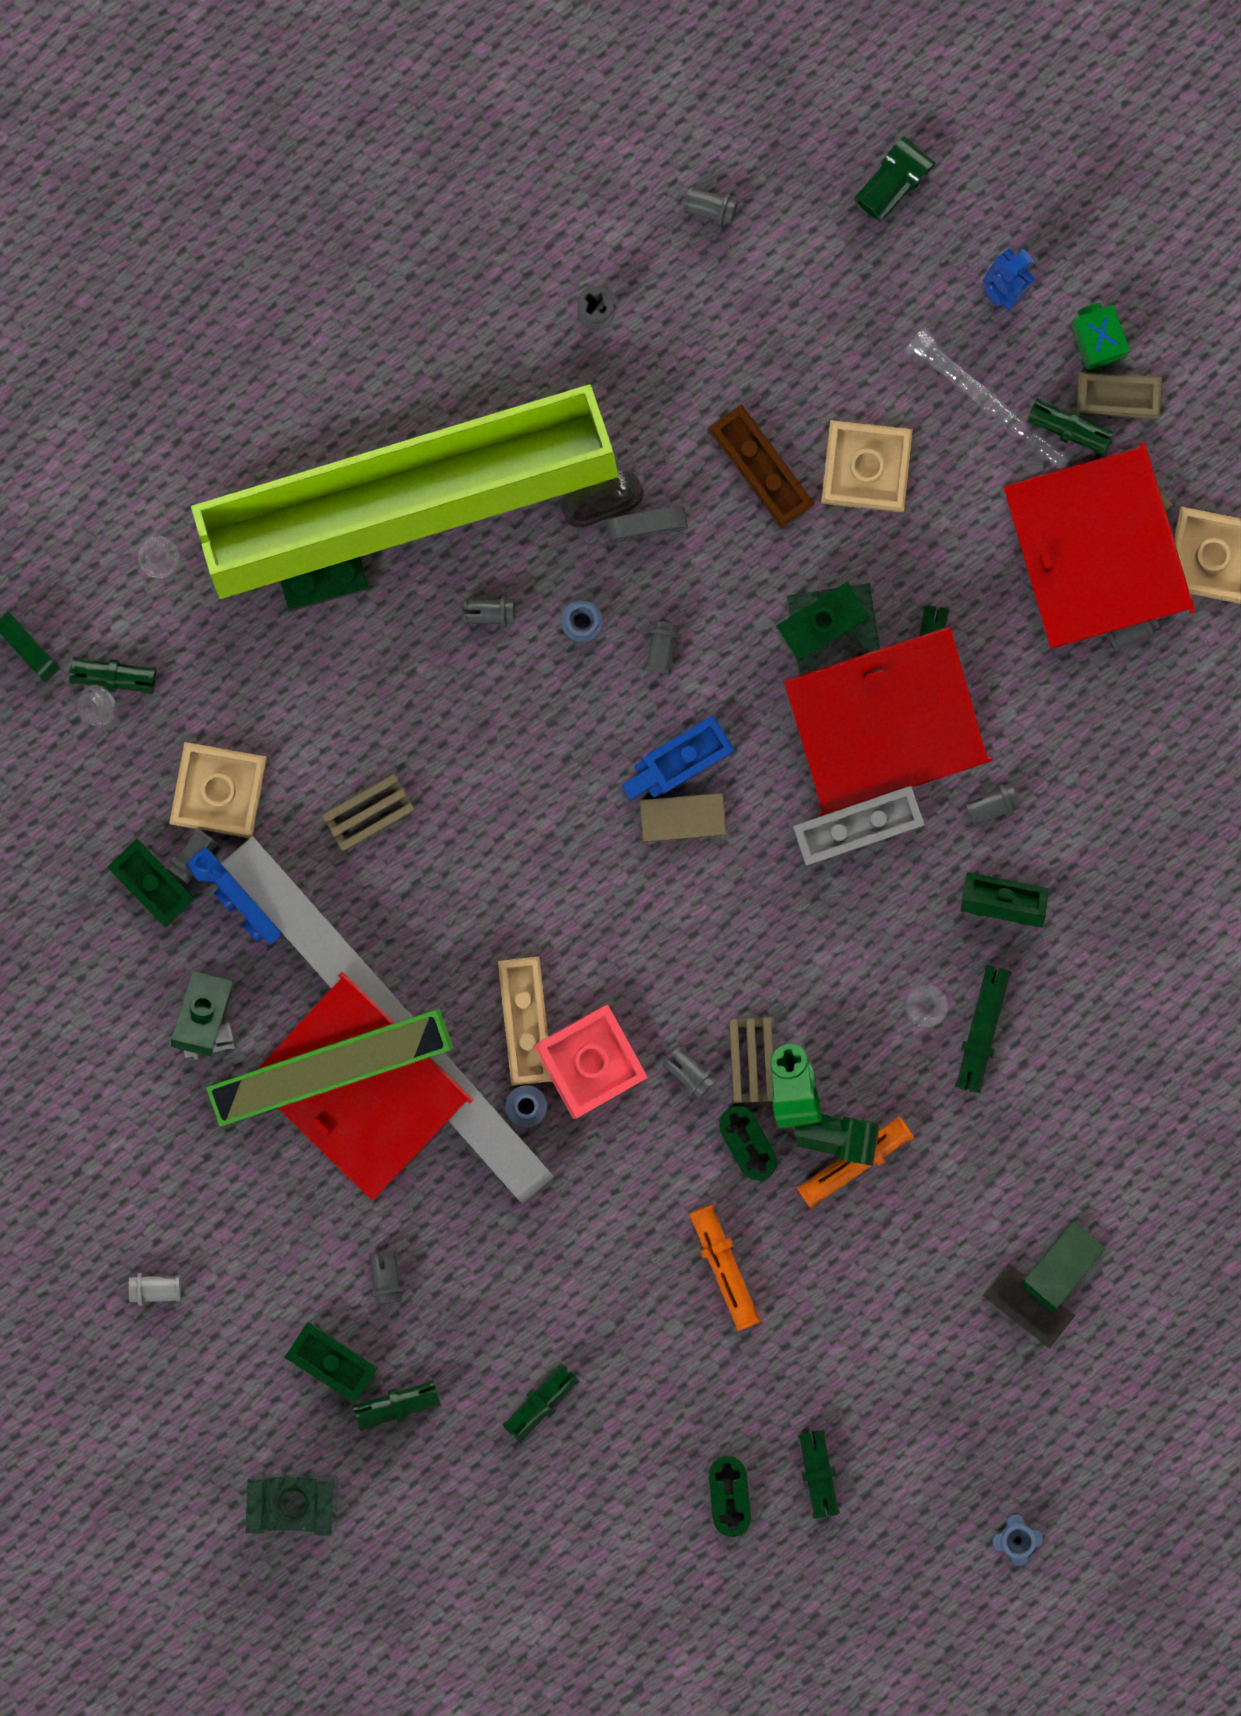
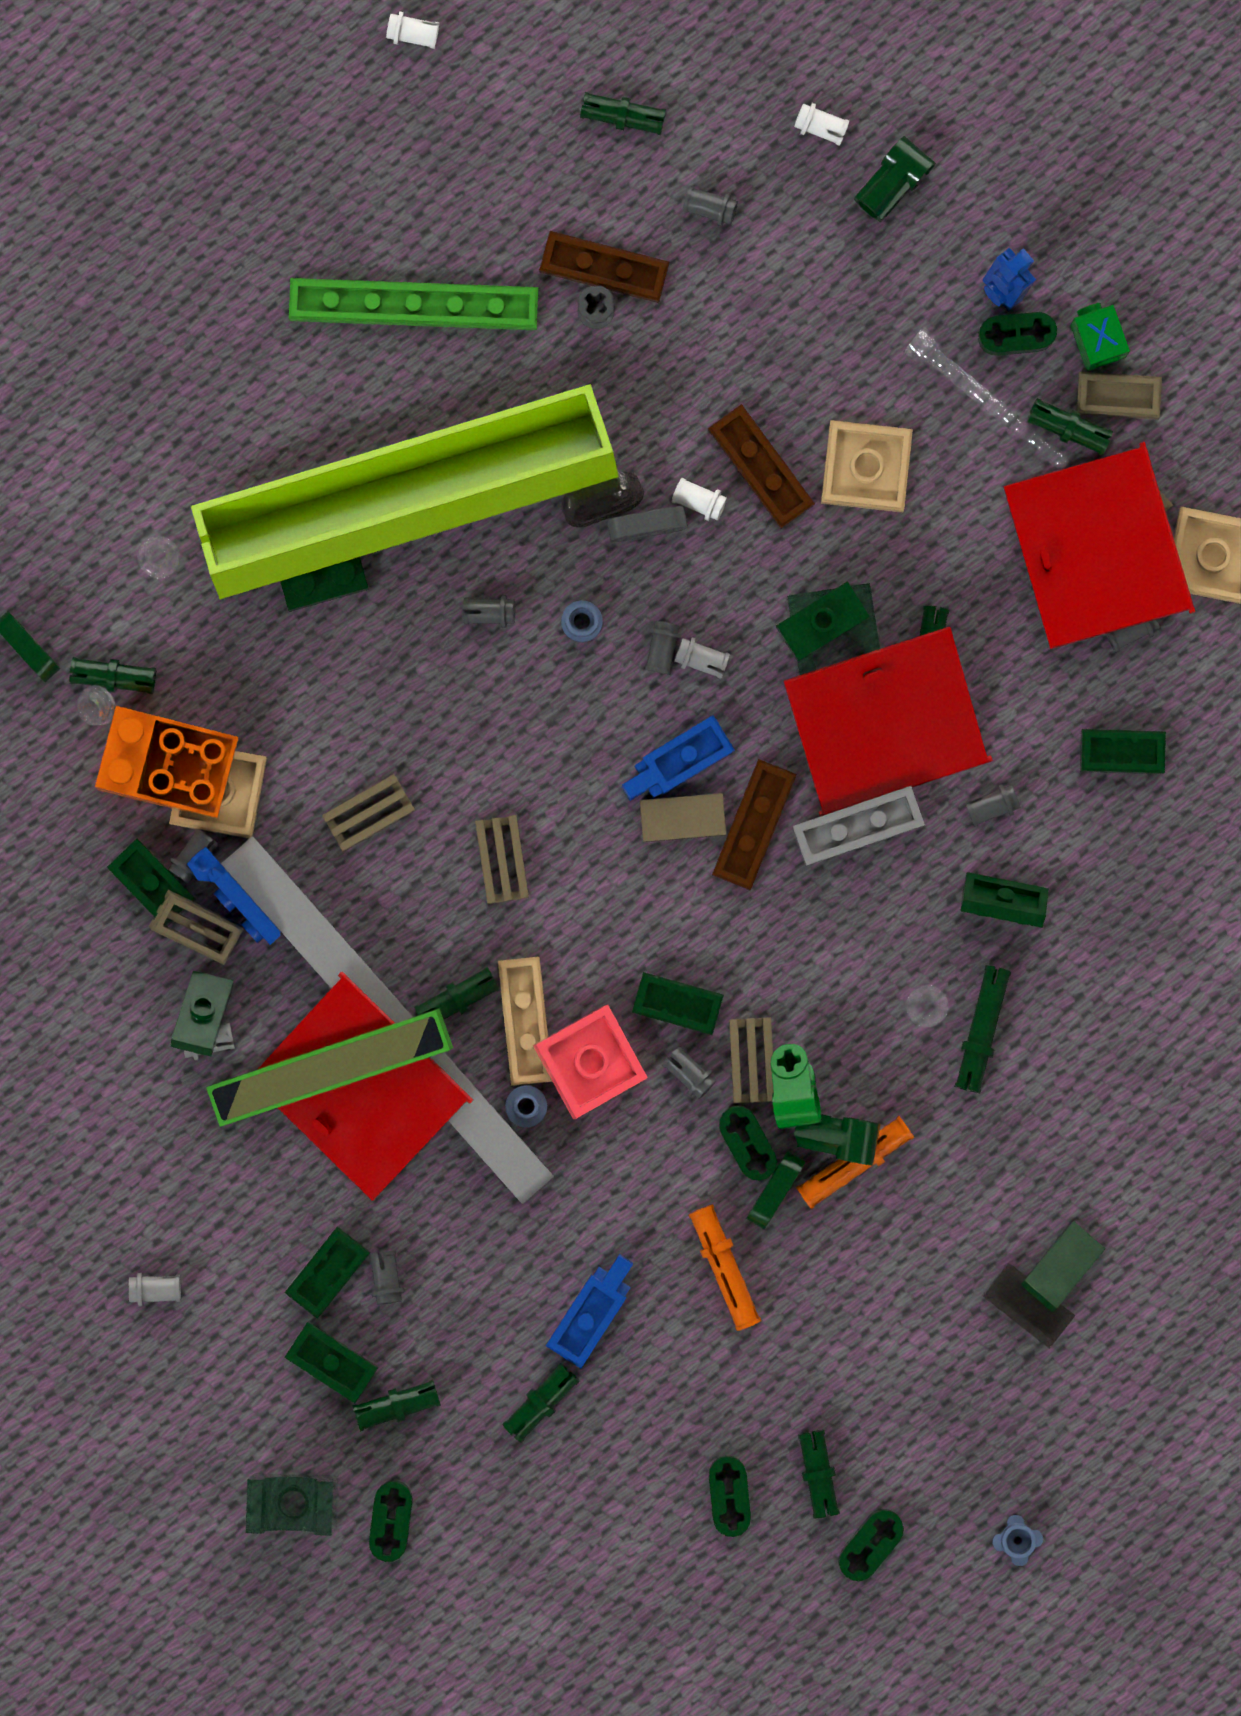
none -> orange slope [95,706,239,818]
none -> dark tan tile [149,890,244,965]
none -> dark green plate [285,1226,371,1319]
none -> bright green tile [289,278,538,330]
none -> dark green beam [369,1480,413,1562]
none -> white pin [386,11,440,49]
none -> dark green pin [414,967,500,1019]
none -> dark tan tile [475,815,529,904]
none -> reddish brown tile [539,231,670,303]
none -> blue hinge [546,1254,633,1369]
none -> dark green pin [580,92,666,135]
none -> dark green plate [632,972,724,1035]
none -> white pin [671,478,727,521]
none -> light grey pin [674,637,730,679]
none -> reddish brown tile [712,759,797,891]
none -> dark green beam [746,1151,805,1230]
none -> white pin [794,103,849,146]
none -> dark green beam [838,1509,904,1581]
none -> dark green beam [978,312,1057,356]
none -> dark green plate [1080,729,1166,774]

